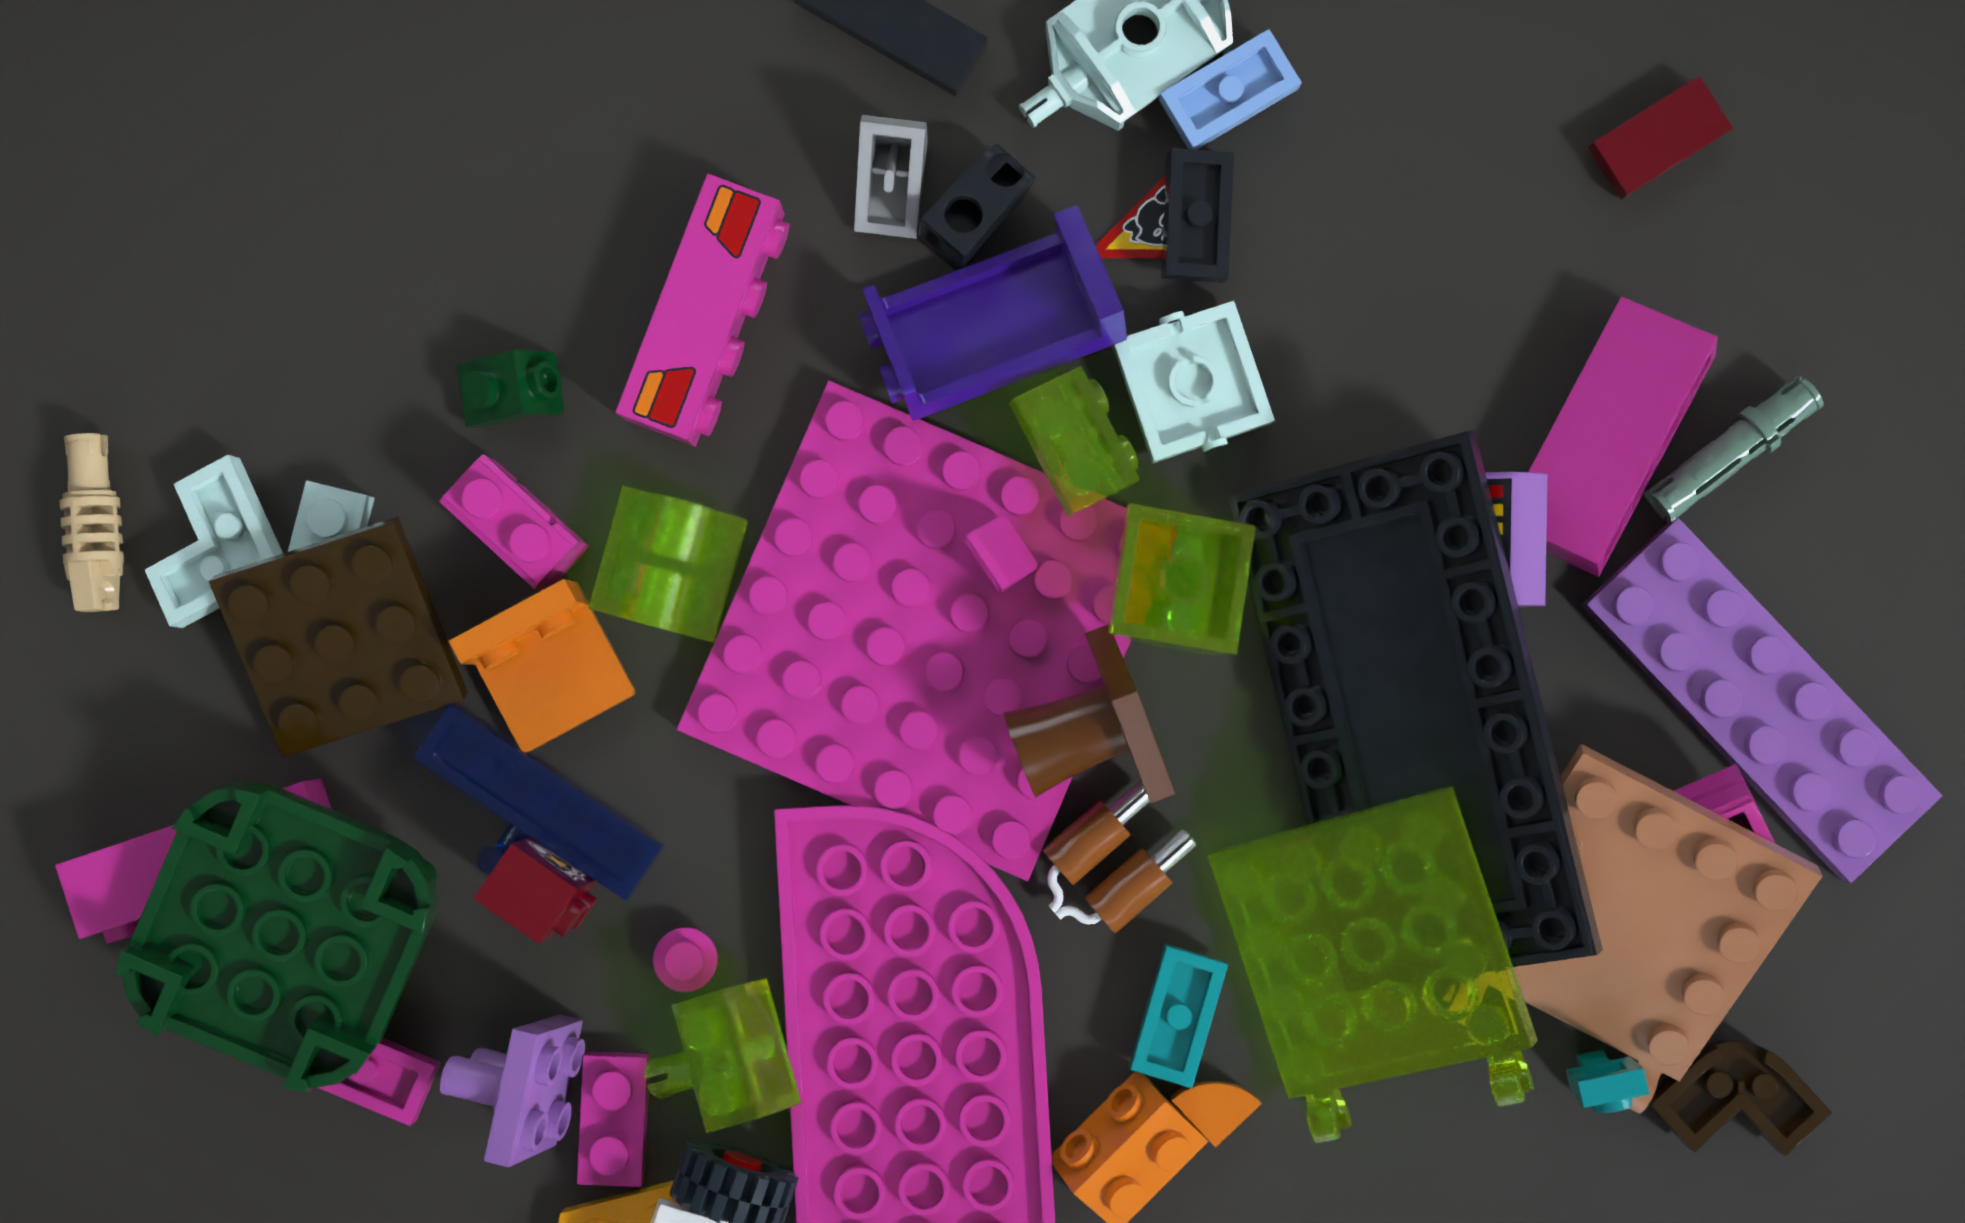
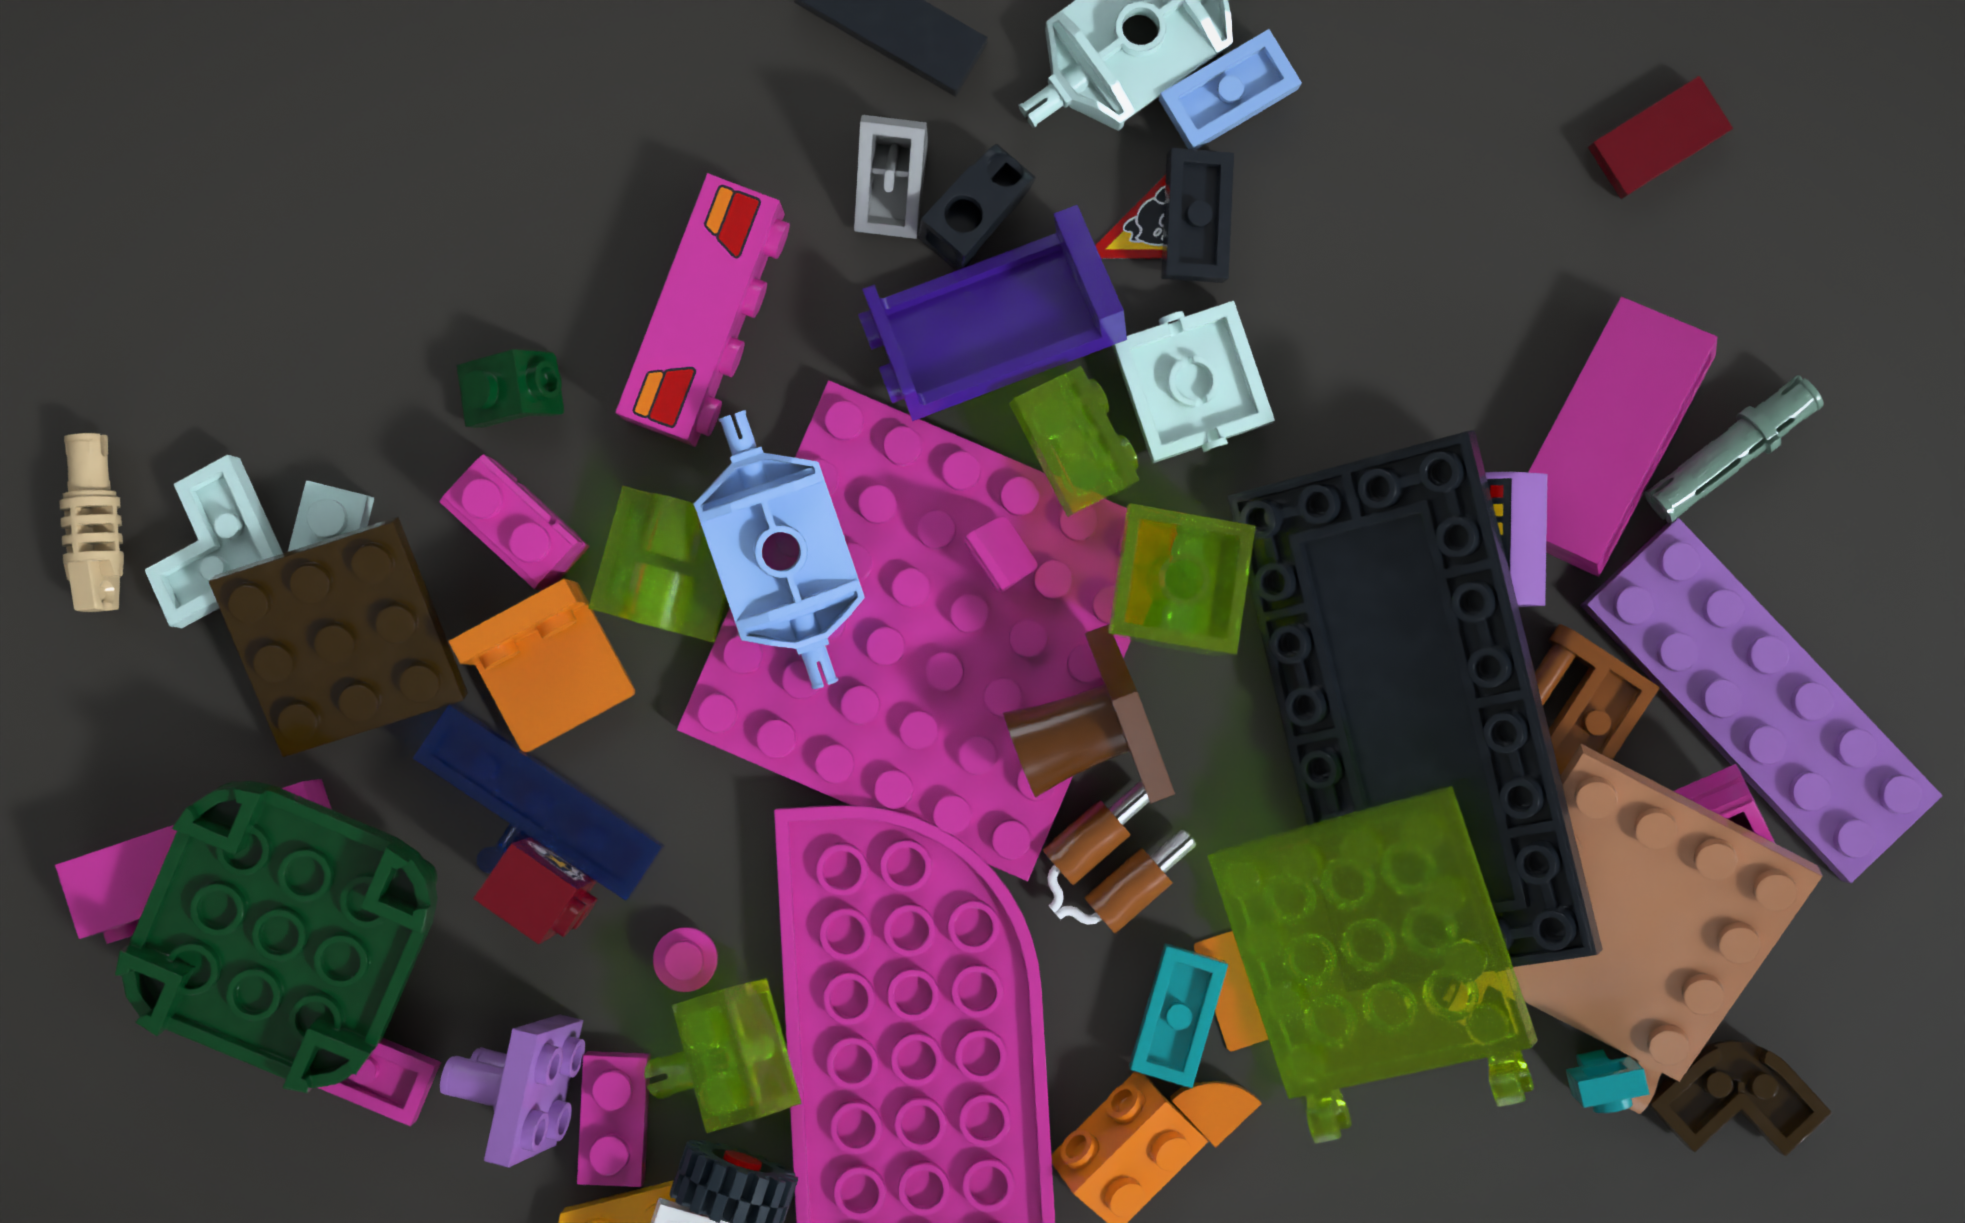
none -> light blue plate [693,410,865,689]
none -> orange sticker [1194,929,1275,1052]
none -> dark orange plate [1535,624,1660,776]

